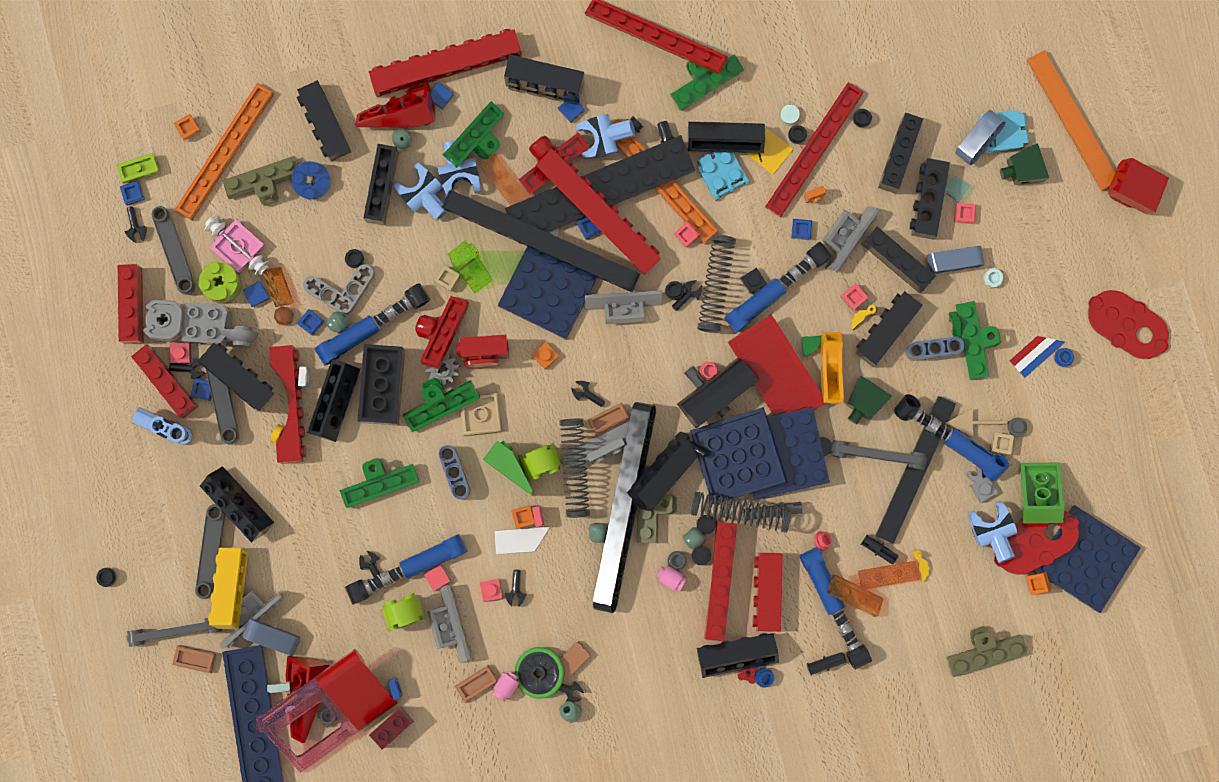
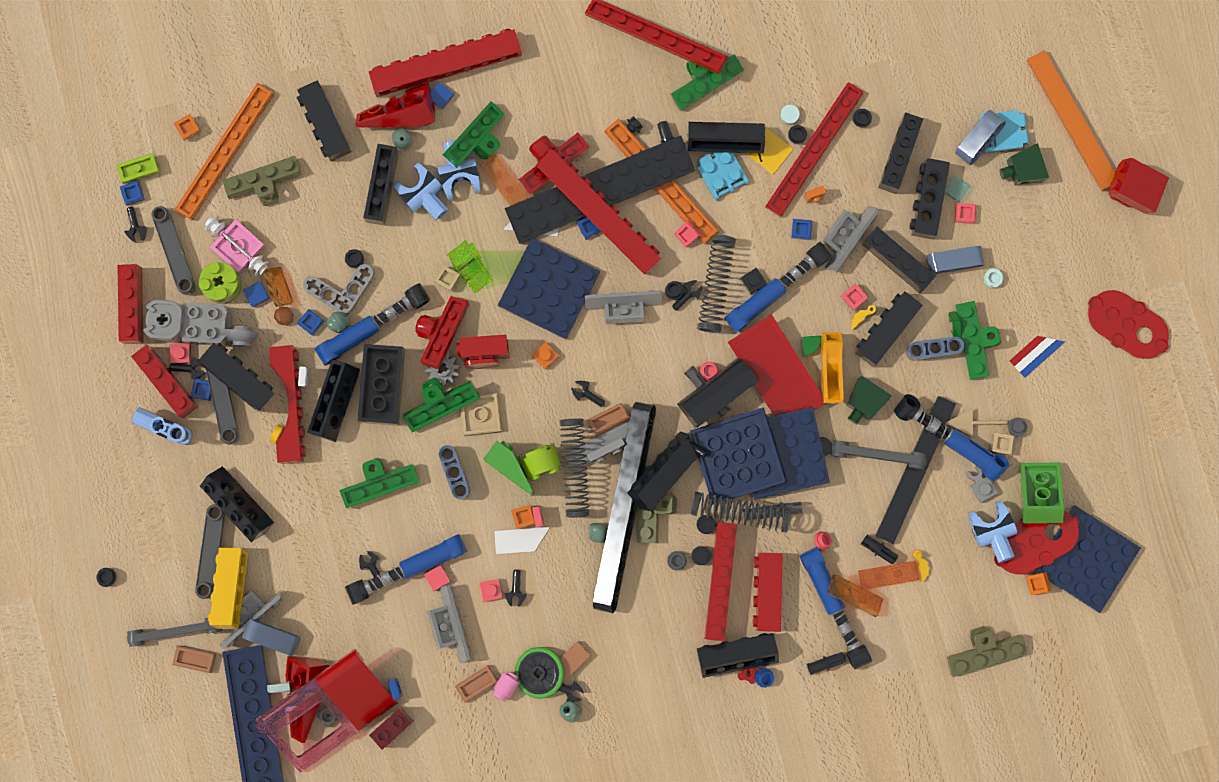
blue plate [291,161,330,200] -> none
lime brick [381,593,426,632] -> none
black beam [441,190,640,292] -> none
black brick [504,54,585,104] -> none
blue tile [558,101,584,123] -> none
light blue connector [575,114,635,159] -> none
bright pink brick [657,565,687,592] -> none
sand green piece [683,527,706,549] -> none
blue plate [1054,348,1074,367] -> none

